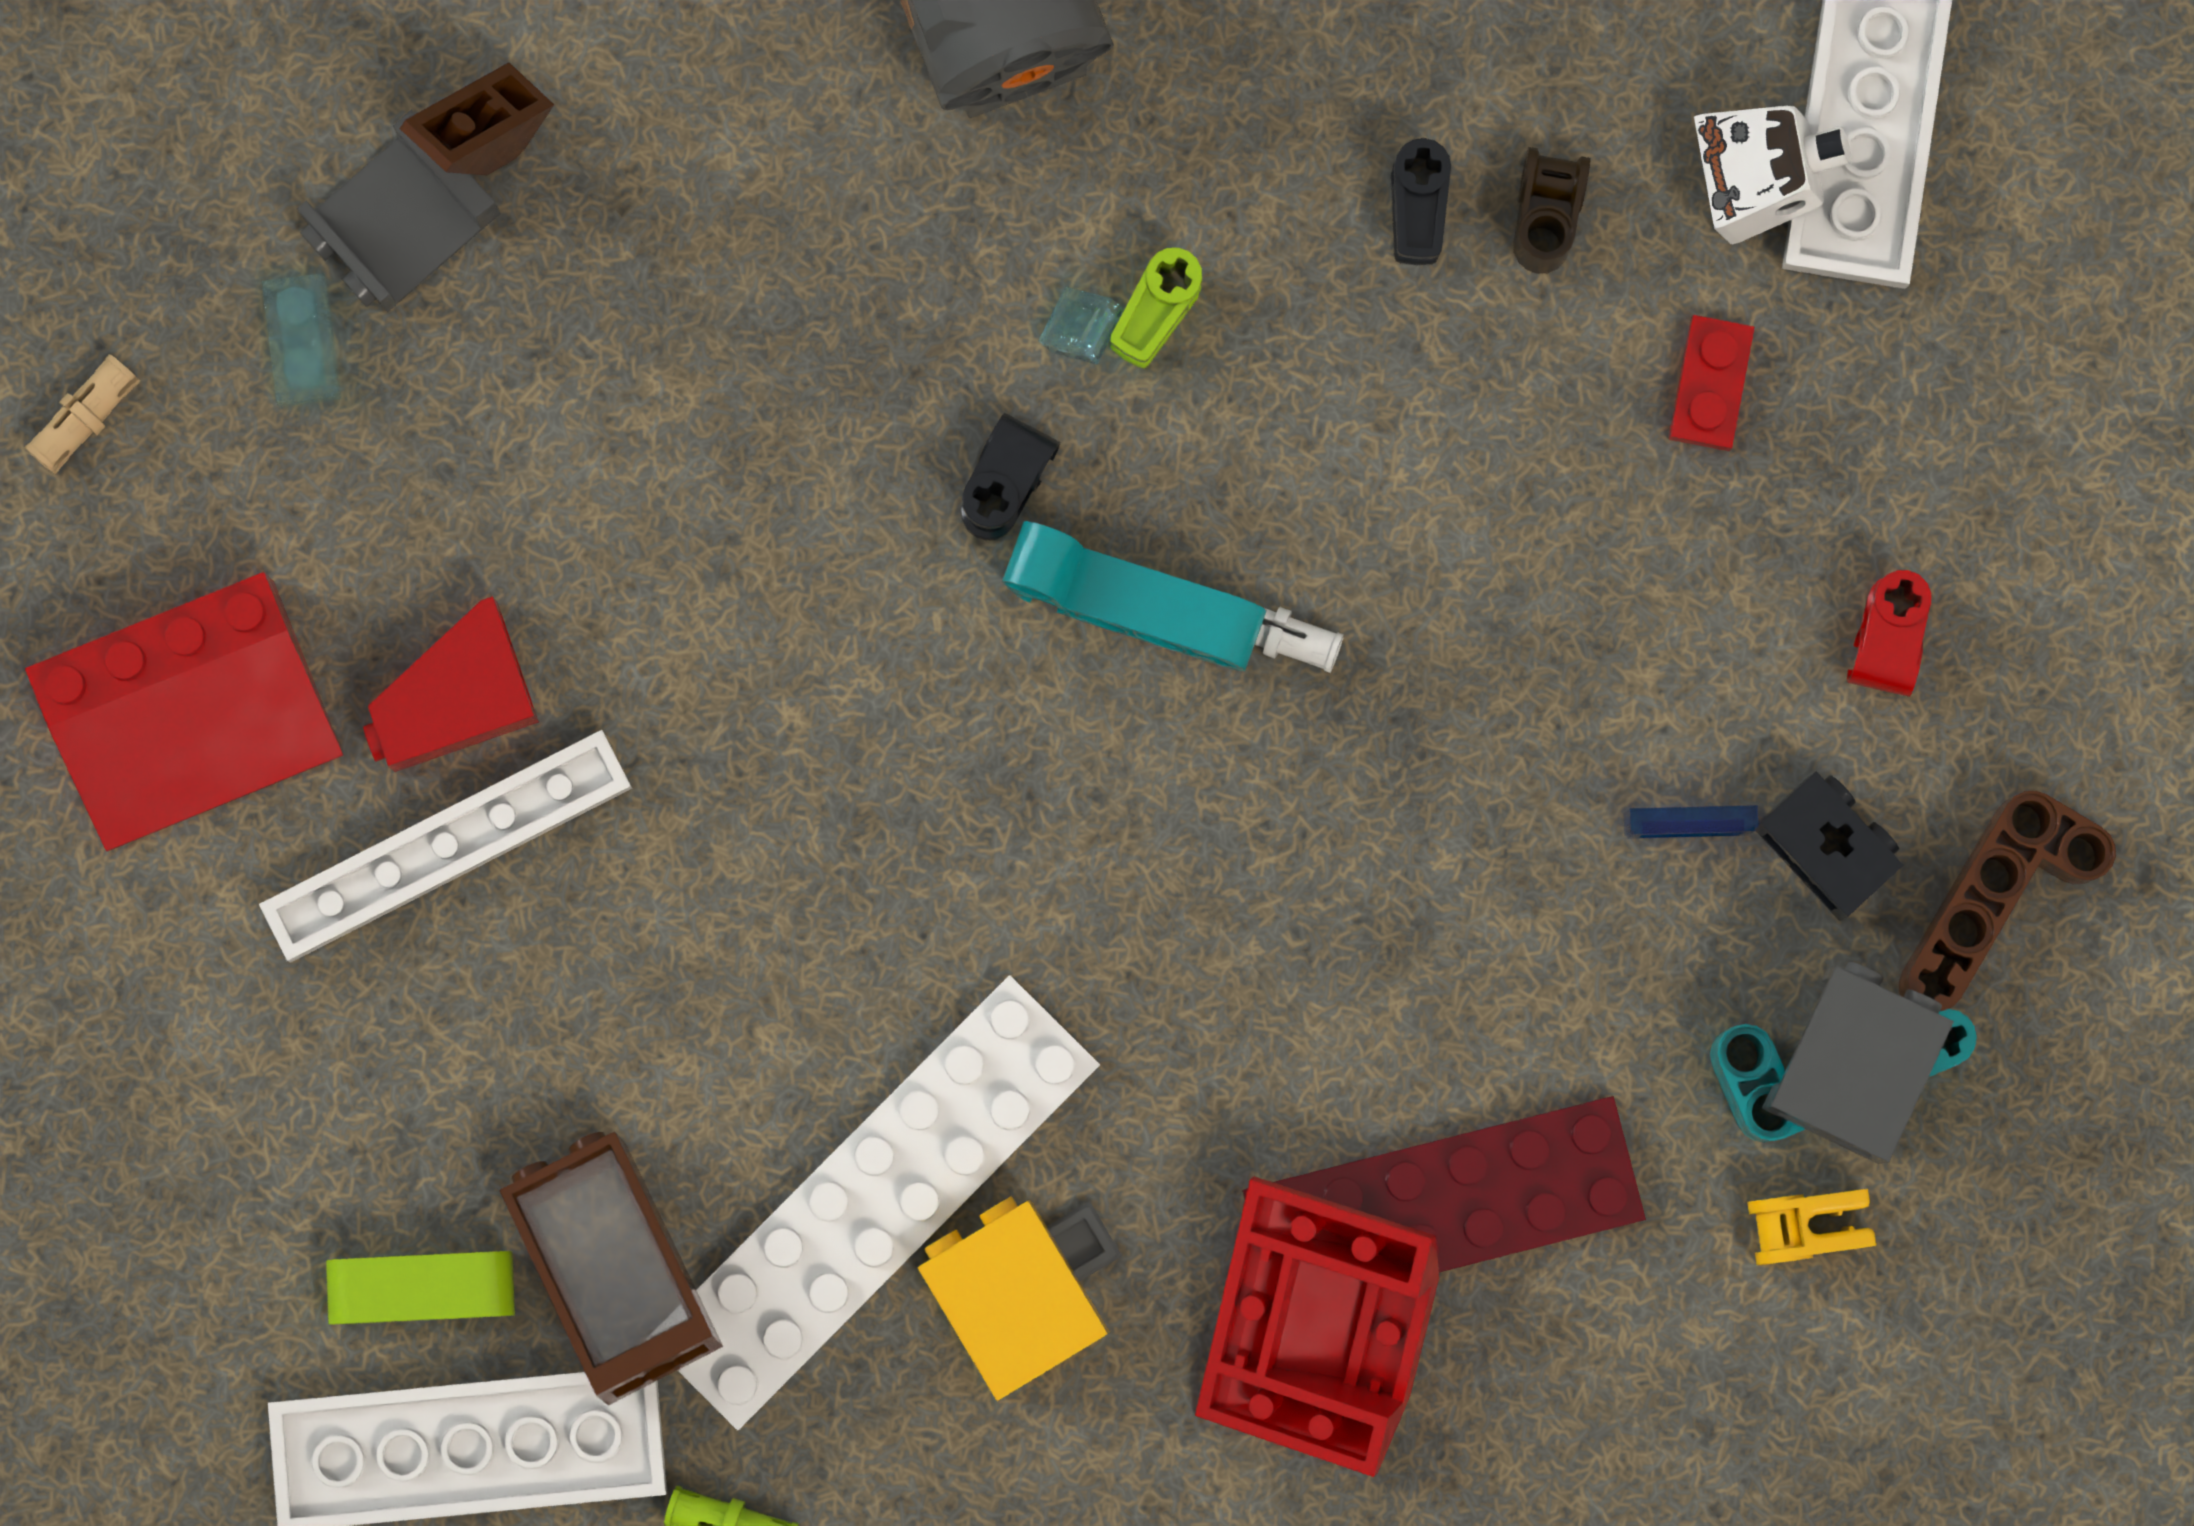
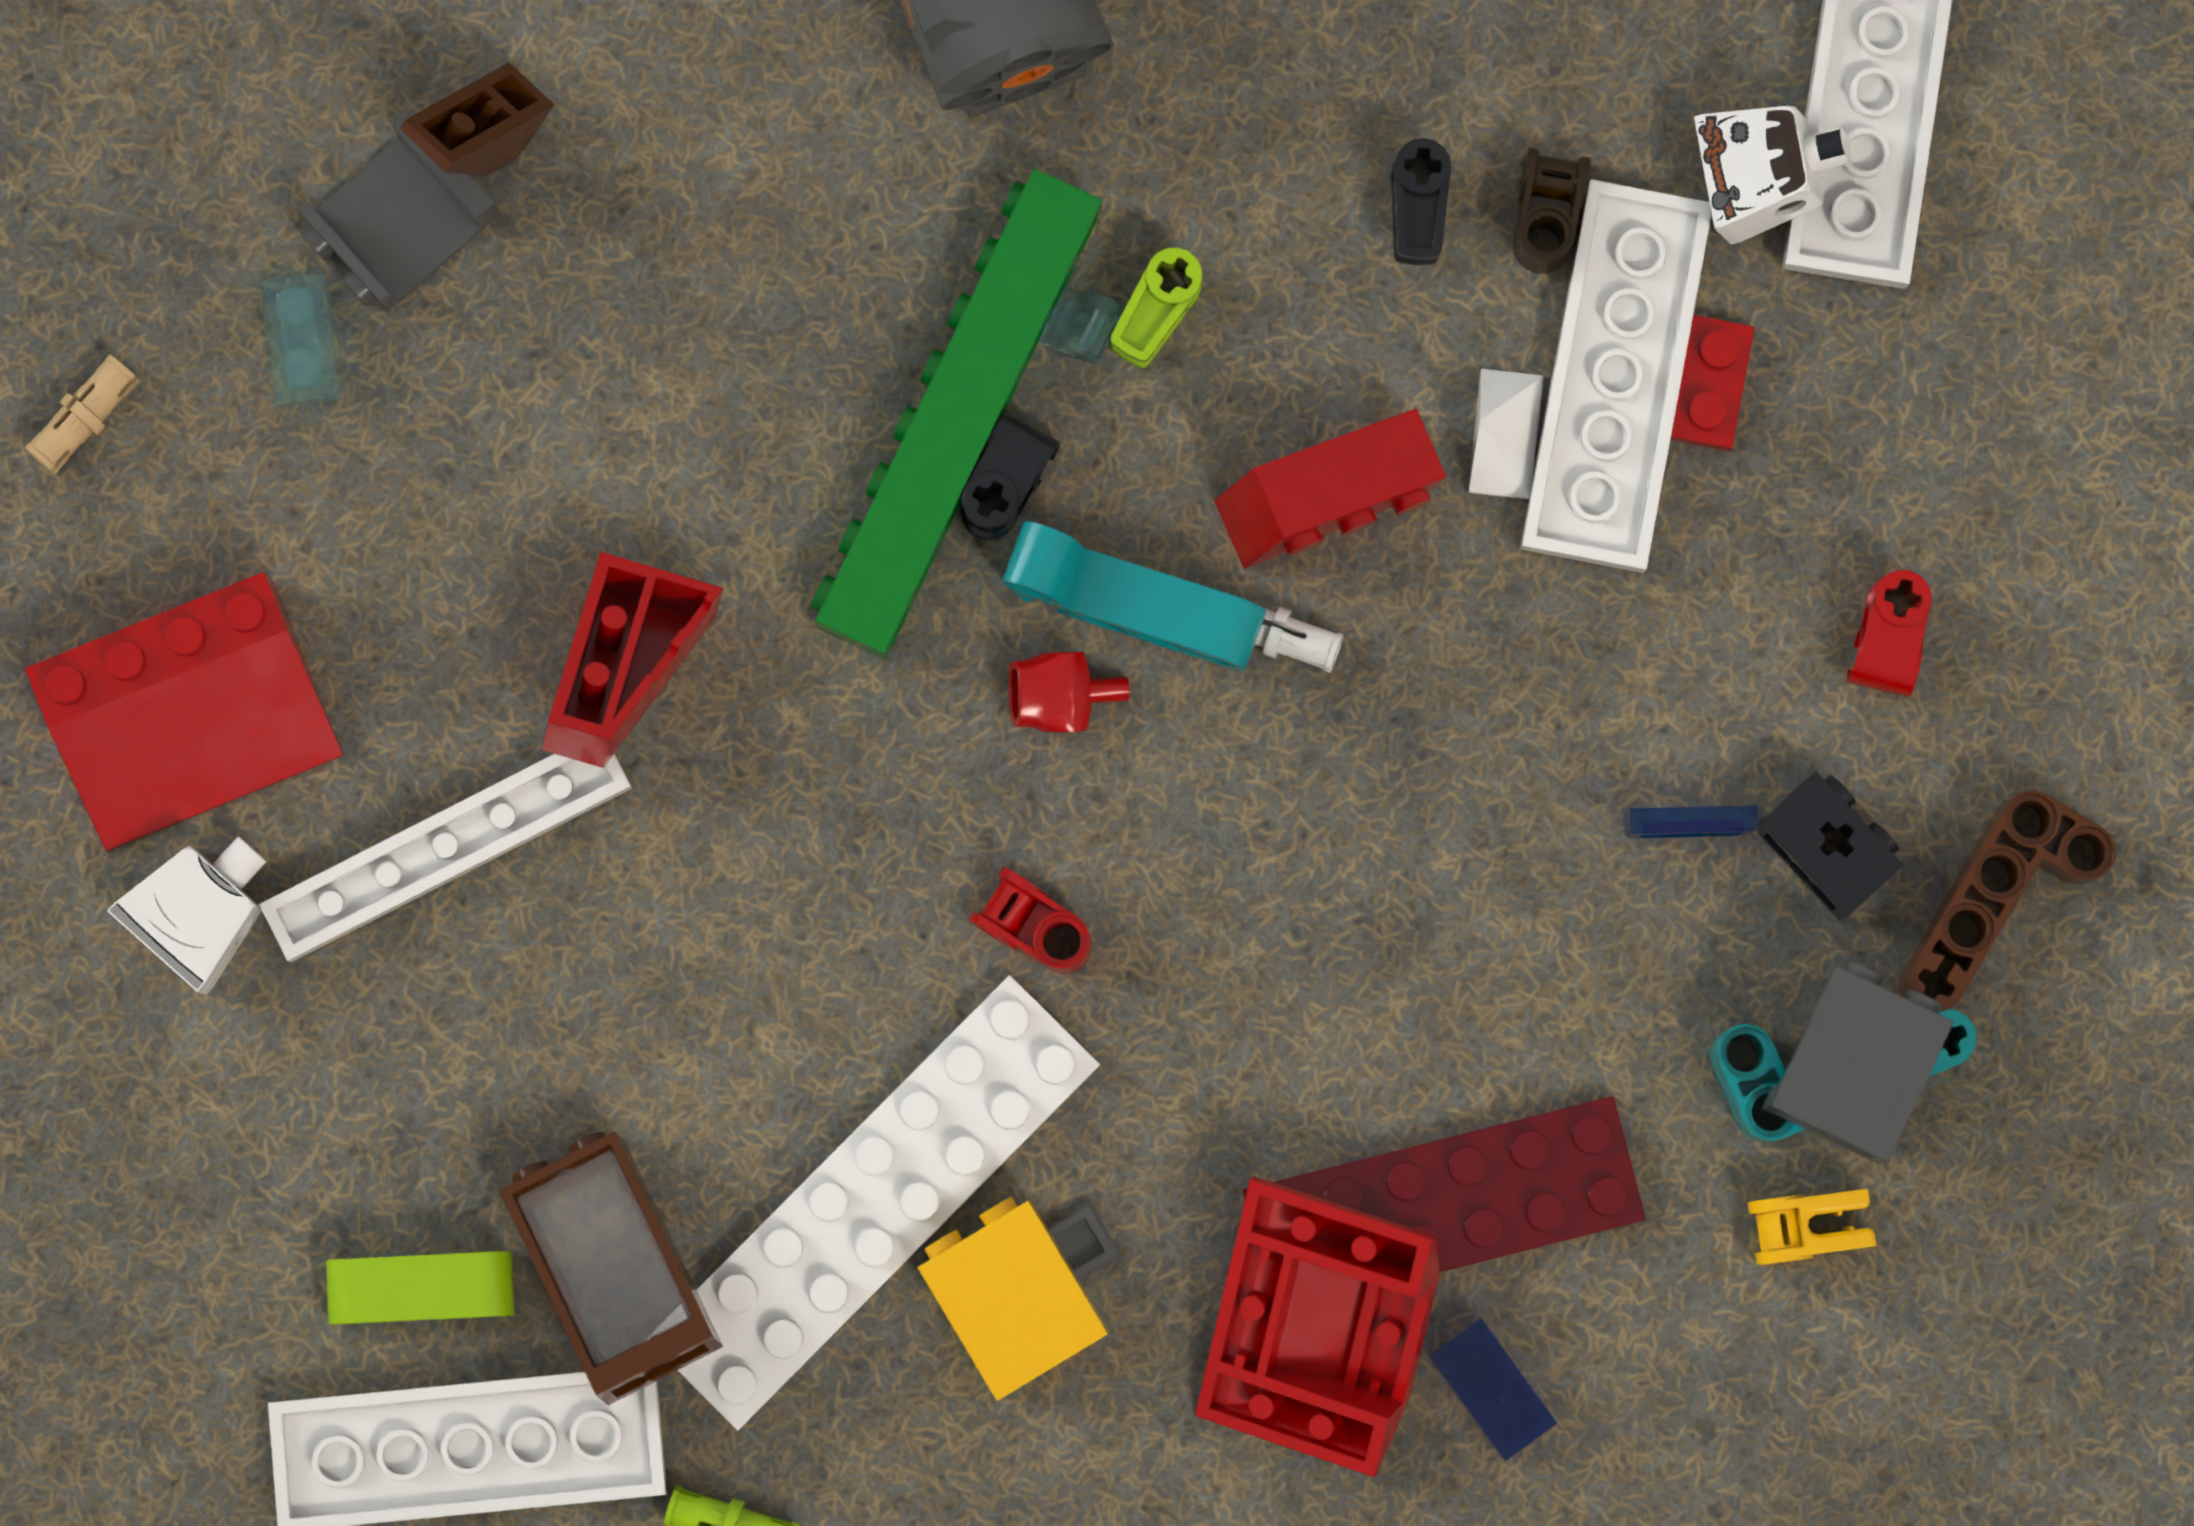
red slope [363,596,539,772] -> none
none -> white torso [107,836,267,995]
none -> red wedge [542,552,724,768]
none -> green brick [810,168,1102,661]
none -> red piece [968,867,1092,974]
none -> red piece [1008,651,1130,732]
none -> red wedge [1214,408,1447,569]
none -> clear blue plate [1428,1318,1557,1461]
none -> white slope [1468,369,1544,500]
none -> white plate [1520,179,1712,573]

